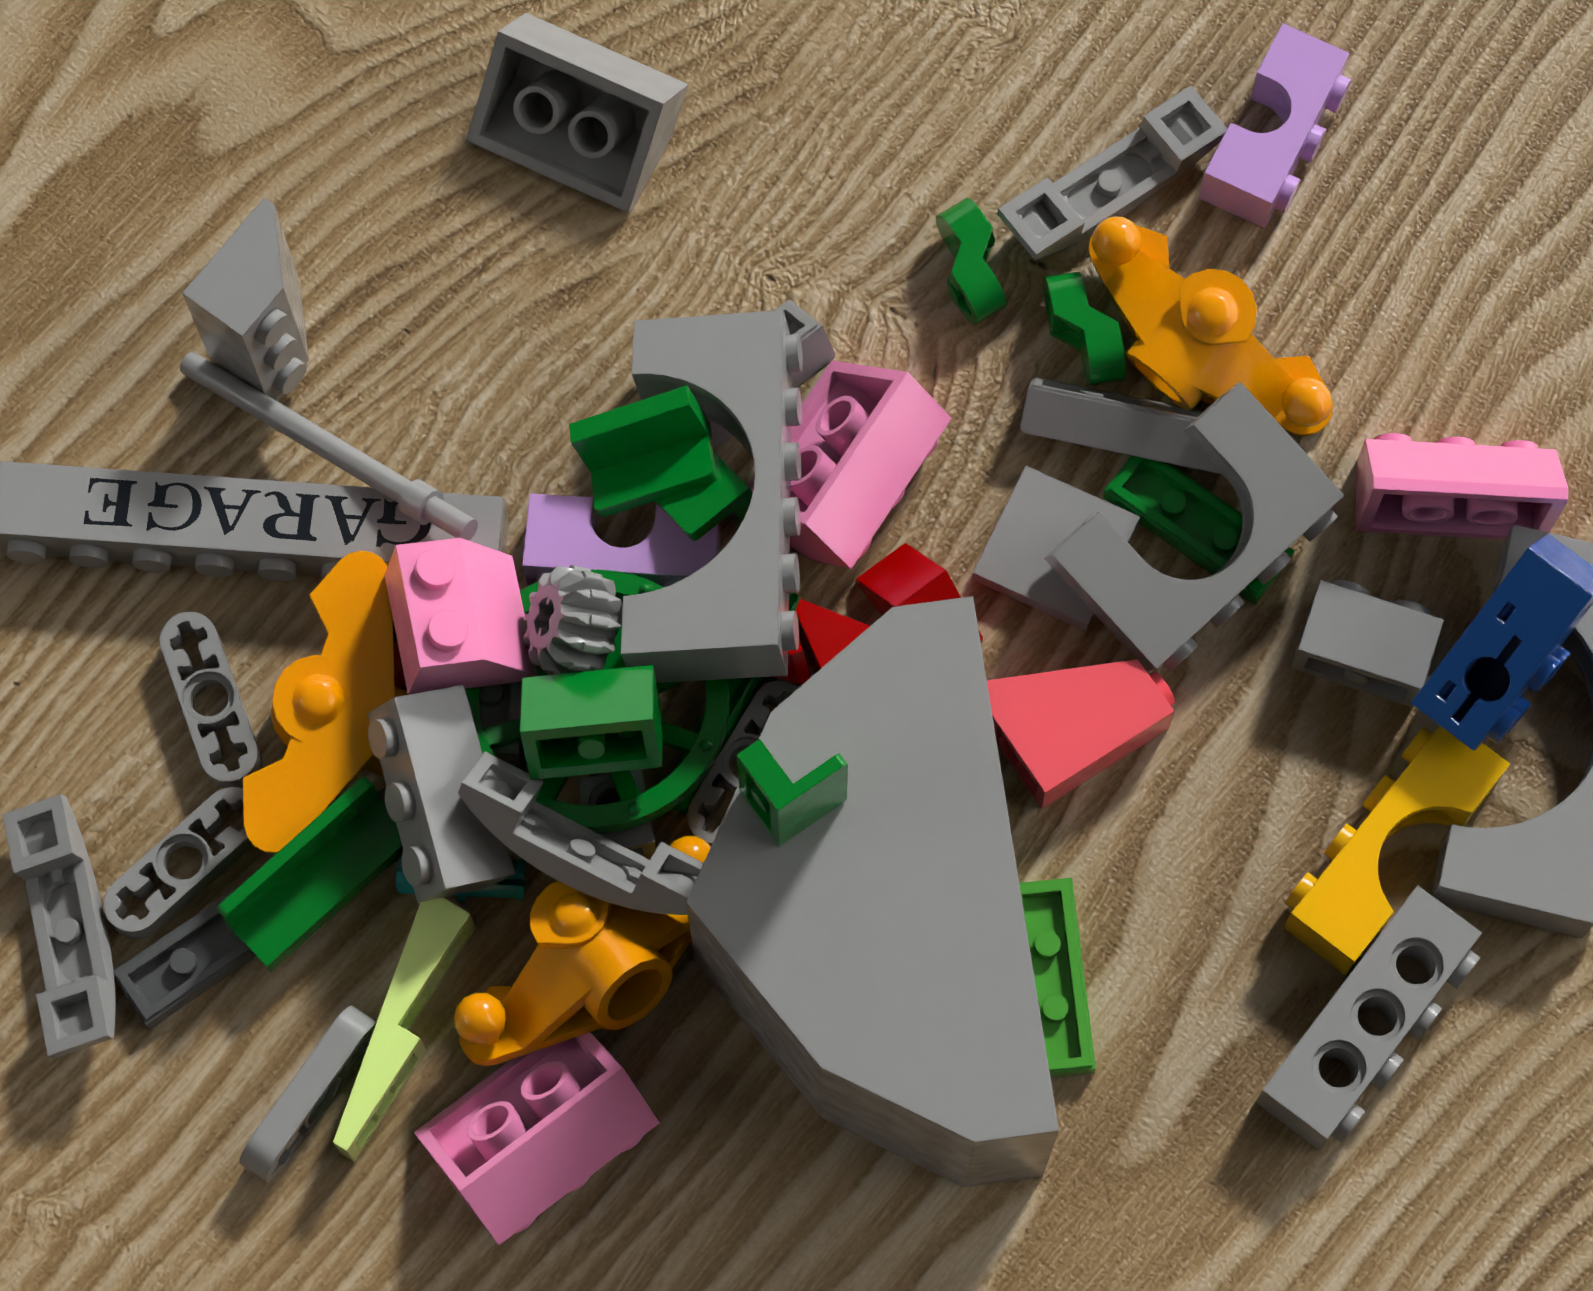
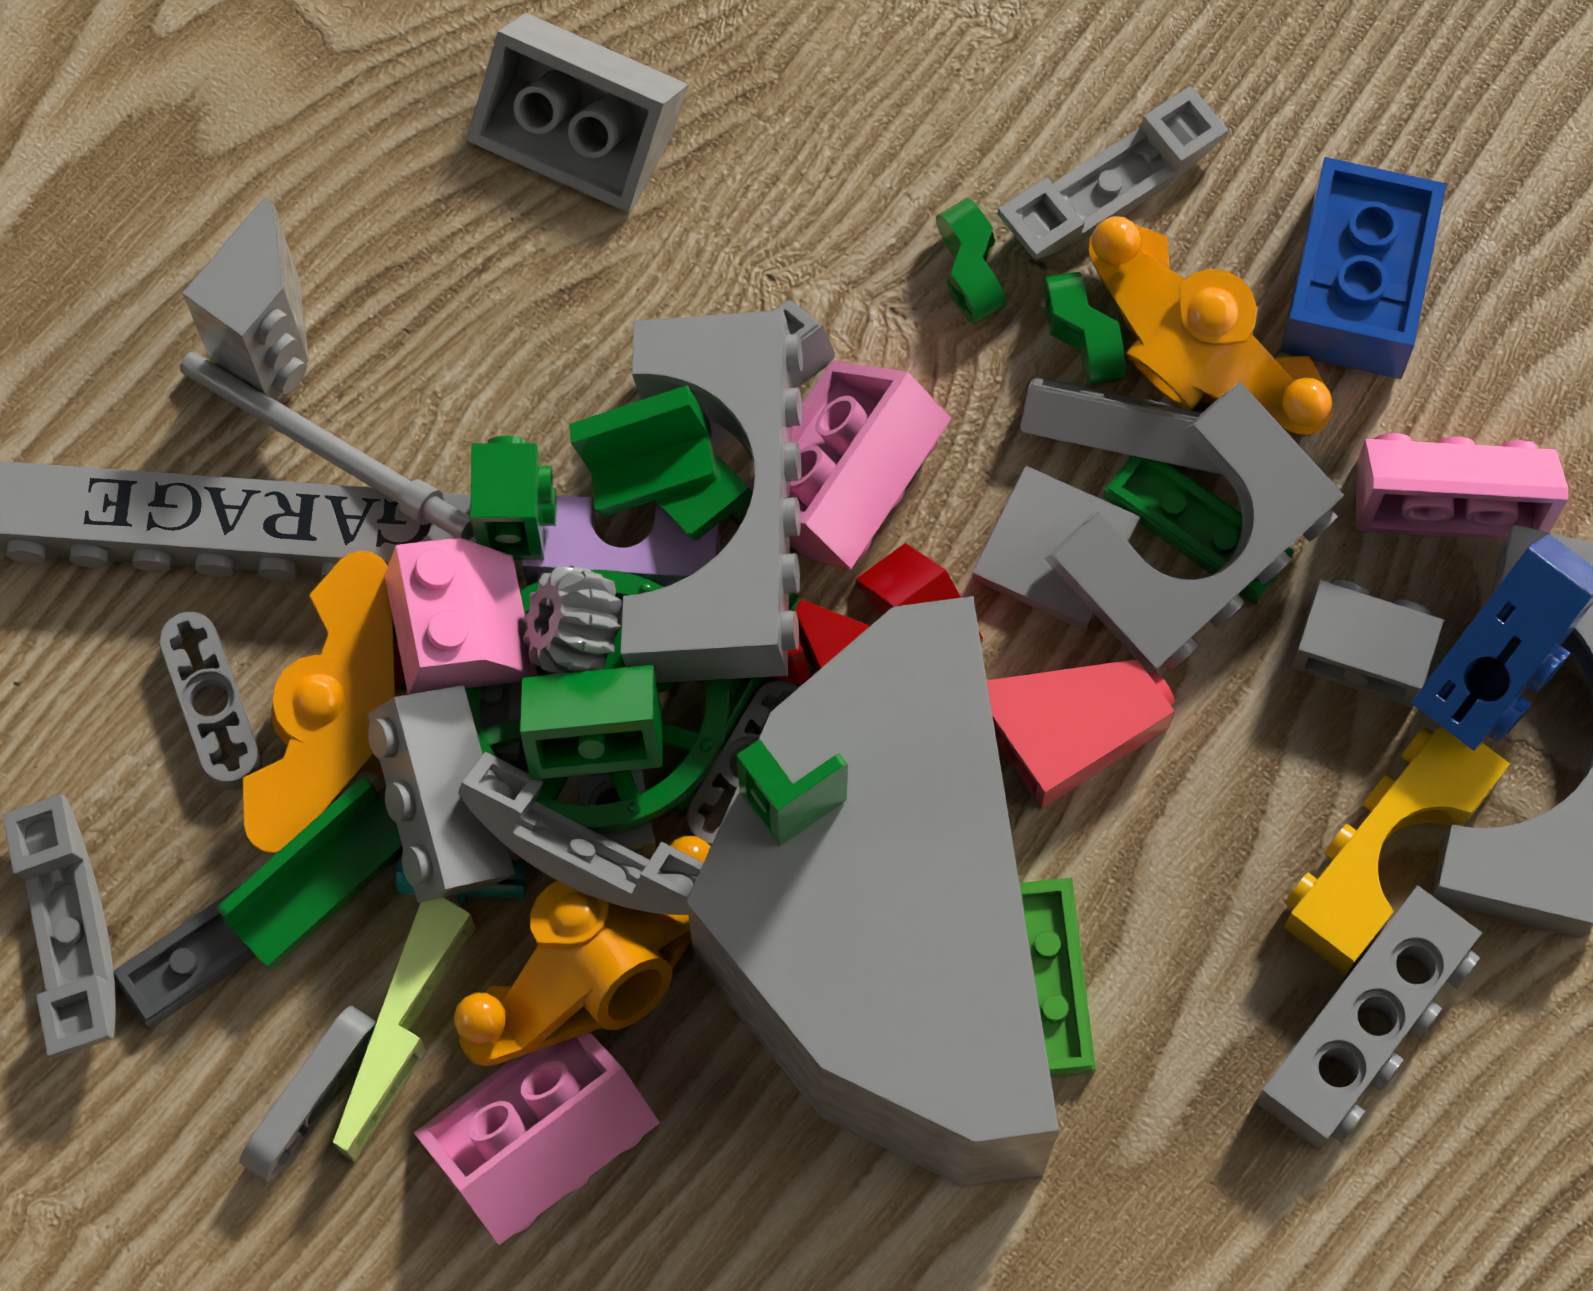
light grey beam [104,787,253,939] -> none
lavender arch [1199,23,1352,229] -> none
none -> green brick [470,436,557,560]
none -> blue piece [1280,157,1447,379]

